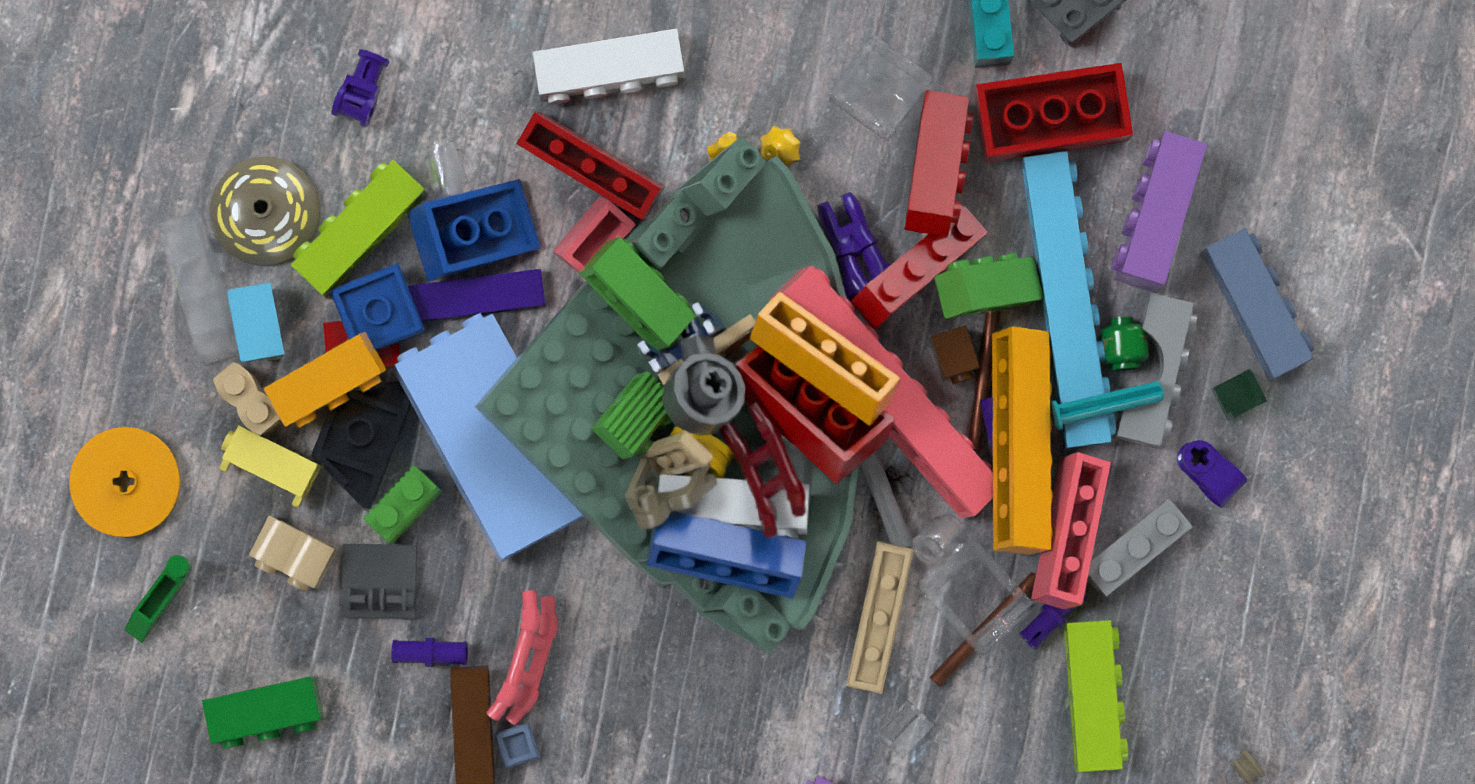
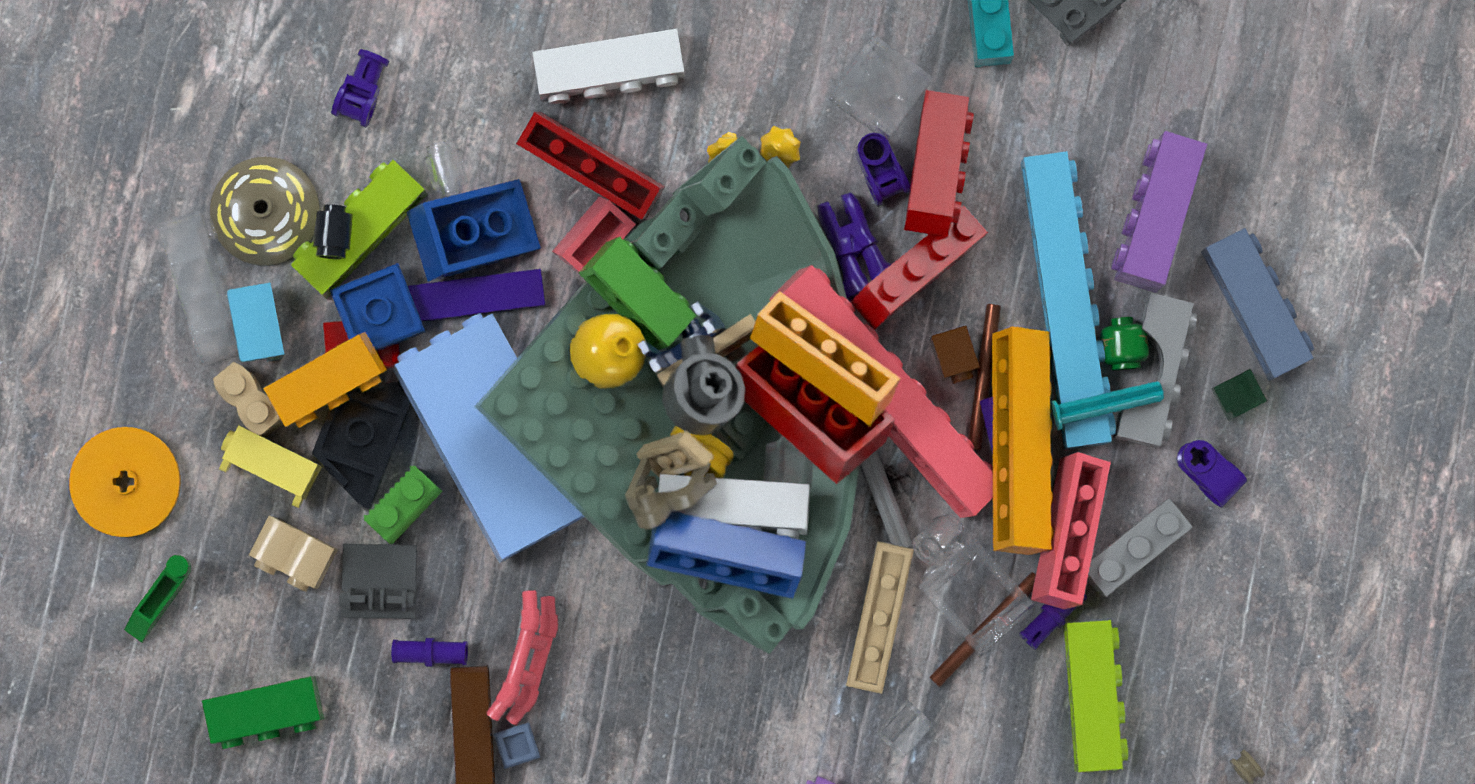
bright green brick [591,371,671,459] -> none
dark red piece [719,401,806,538] -> none
bright green brick [934,253,1044,319] -> none
red brick [973,63,1133,163] -> none
none -> black brick [313,204,353,260]
none -> yellow cylinder [570,314,646,389]
none -> dark purple piece [855,133,910,207]

